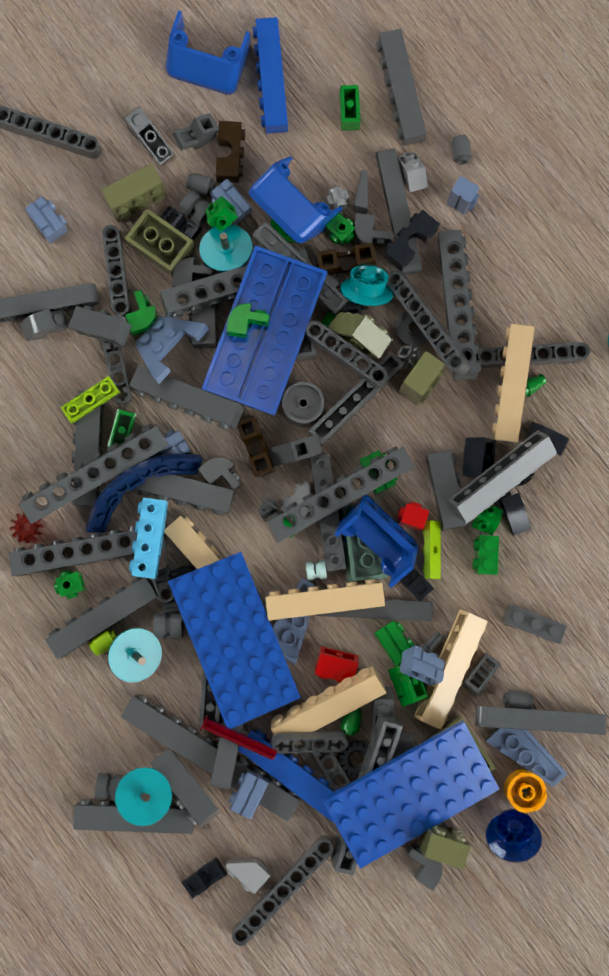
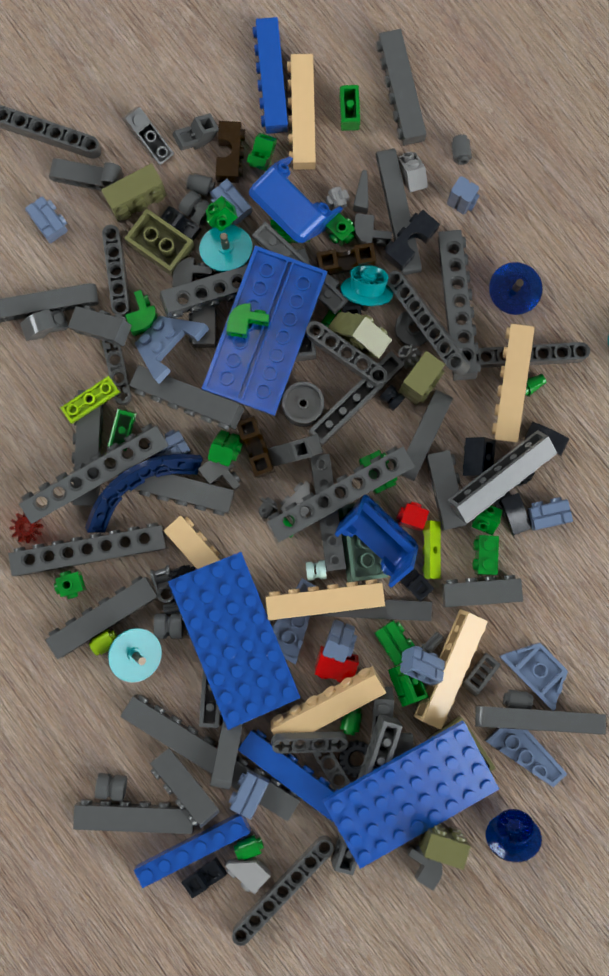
teal piece [115,768,172,826] -> none
medium azure brick [129,498,168,579] -> none
blue windscreen [166,10,251,95] -> none
dark red axle [200,715,277,760] -> none
dark grey brick [501,604,567,644] -> none
light orange brick [503,769,547,813] -> none
none -> dark grey beam [49,158,124,191]
none -> blue brick [134,813,251,888]
none -> green brick [208,430,243,466]
none -> green brick [234,834,264,861]
none -> green brick [247,133,277,171]
none -> tan brick [287,54,316,170]
none -> sand blue brick [323,620,357,663]
none -> black wheel [379,385,406,411]
none -> dark grey beam [401,390,453,481]
none -> dark grey brick [441,575,523,607]
none -> clear blue piece [489,262,543,315]
none -> sand blue wing [499,643,568,711]
none -> sand blue brick [527,497,573,531]

